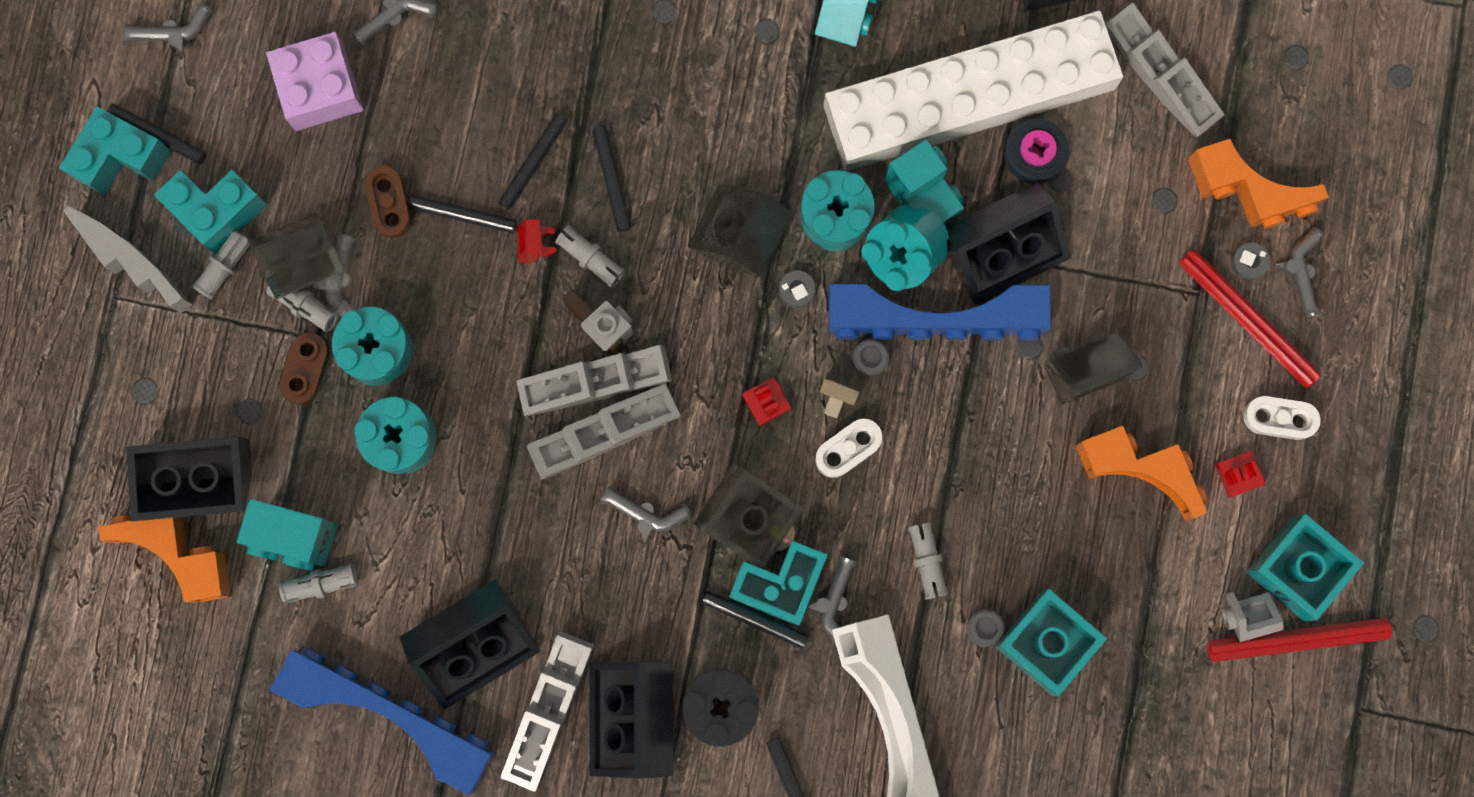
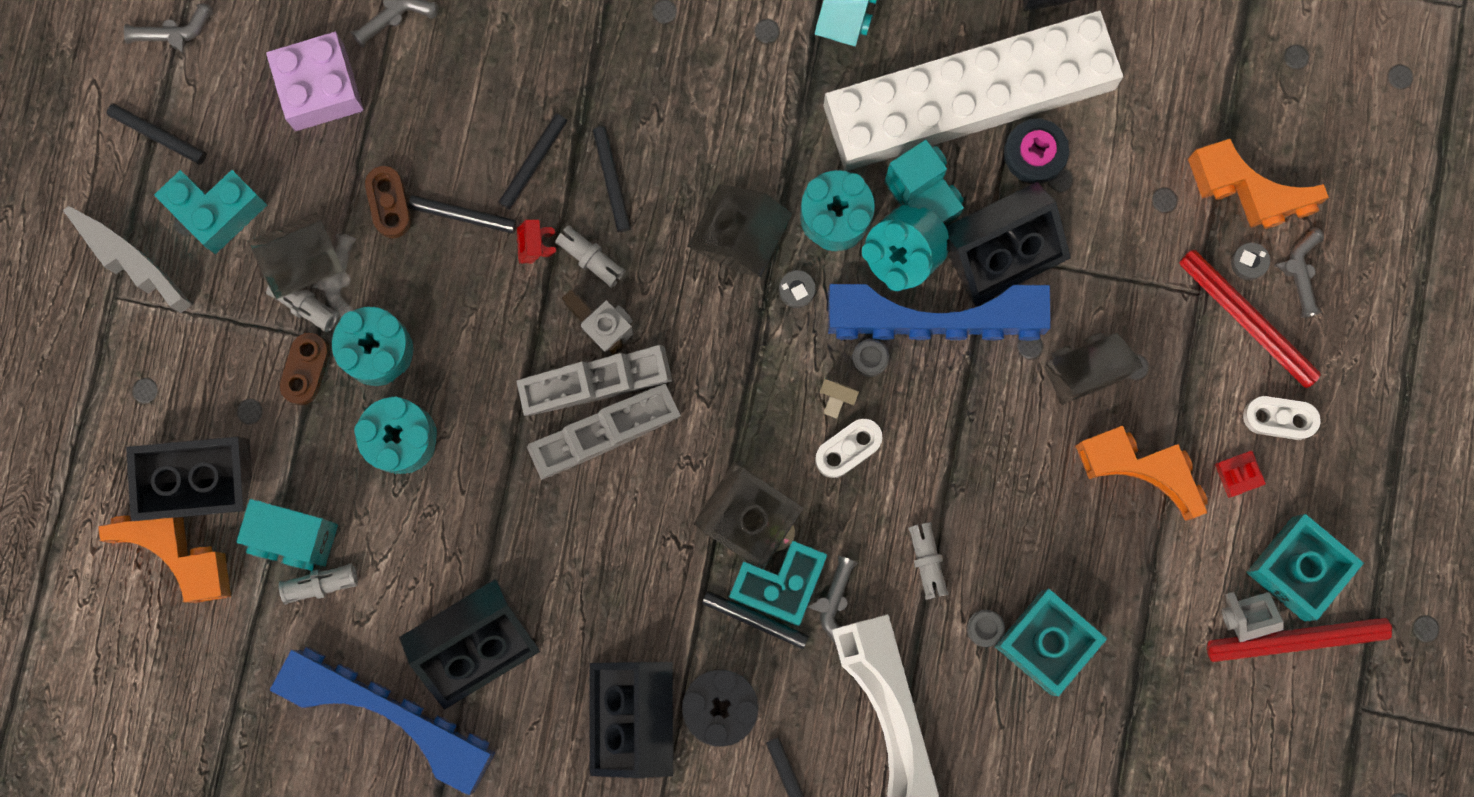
teal brick [59,106,172,196] -> none
light grey axle [192,231,250,300] -> none
light grey slope [501,631,594,791] -> none
flat silver piece [599,485,694,543] -> none
red tile [742,377,791,427] -> none
light grey slope [1104,2,1225,137] -> none

